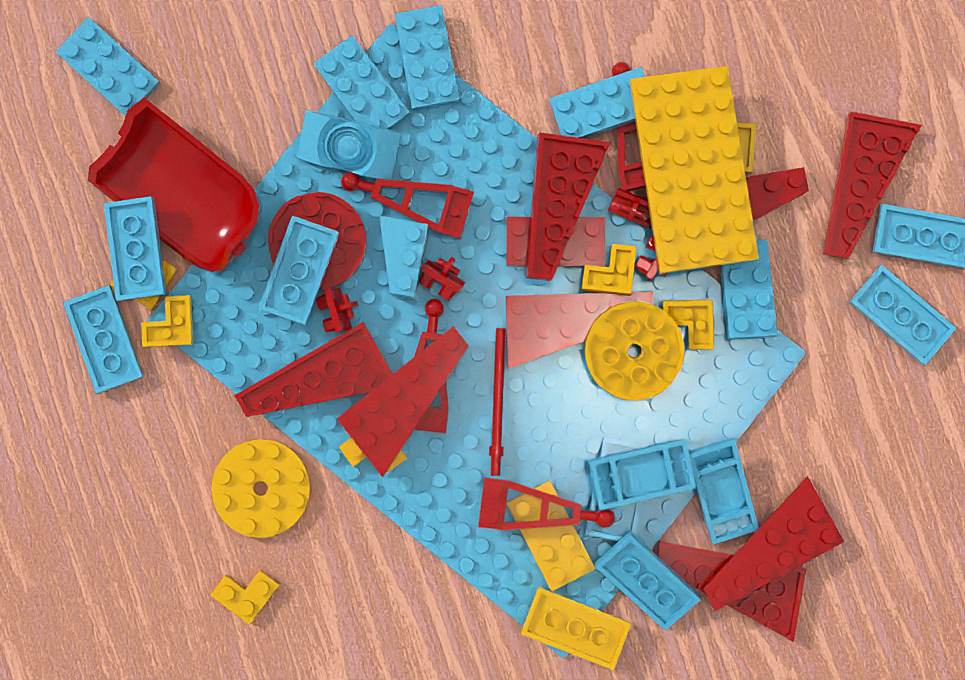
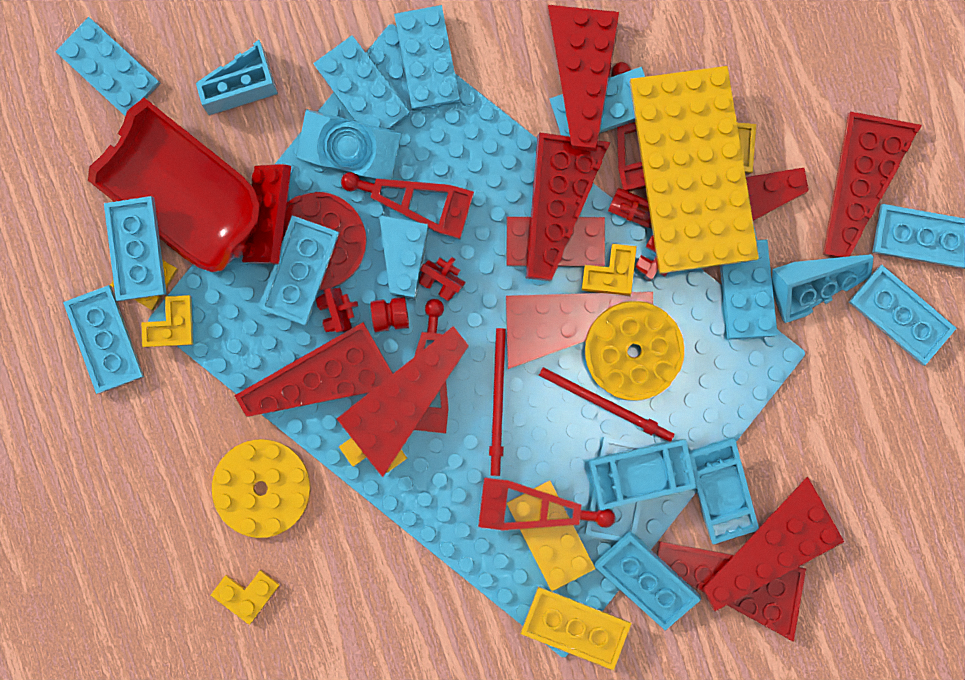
yellow plate [663,299,714,350] -> none
none -> medium azure wedge [196,40,278,116]
none -> red plate [242,164,291,264]
none -> red wheel [371,297,409,333]
none -> red bar [539,367,675,442]
none -> red wing [548,5,620,152]
none -> medium azure wedge [772,254,874,323]

